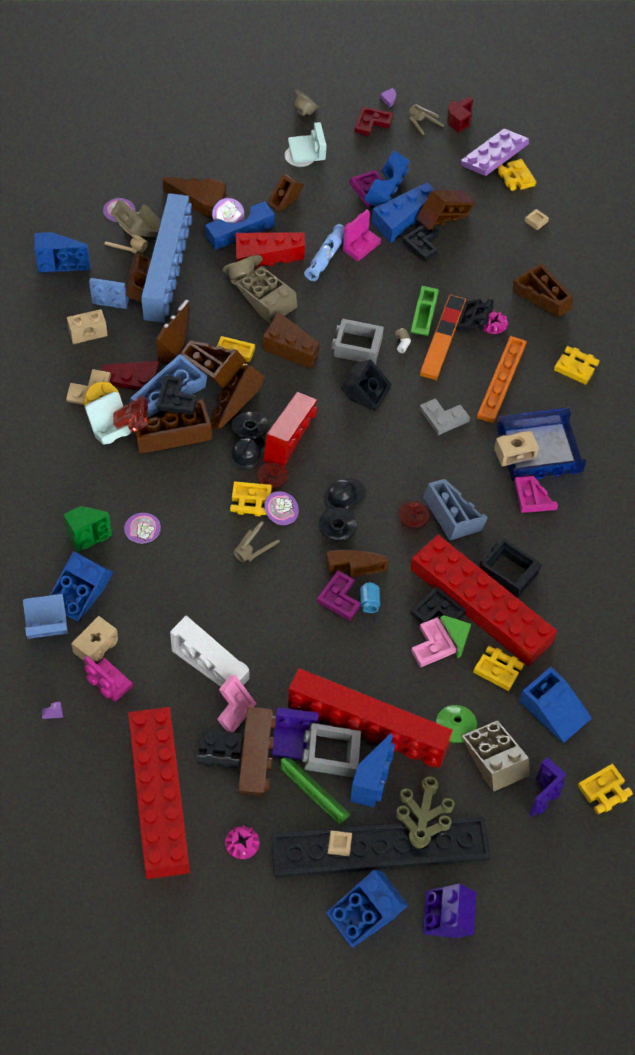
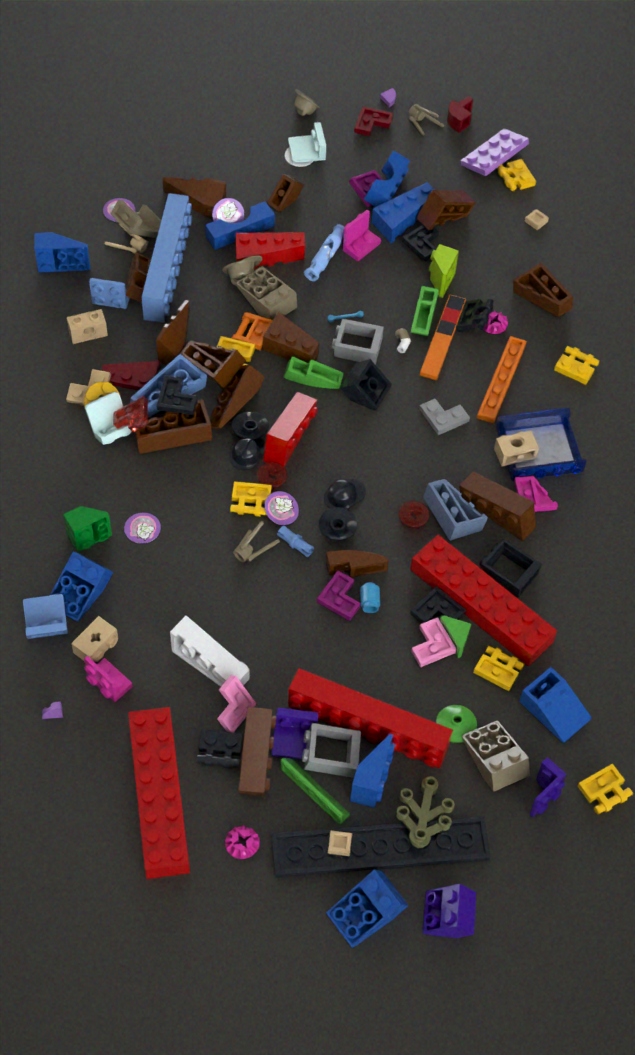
none -> orange plate [231,312,273,350]
none -> medium blue pin [277,526,314,557]
none -> bright green slope [283,357,344,389]
none -> dark azure hinge [328,311,364,322]
none -> lime slope [429,244,459,298]
none -> reddish brown wedge [459,472,536,542]

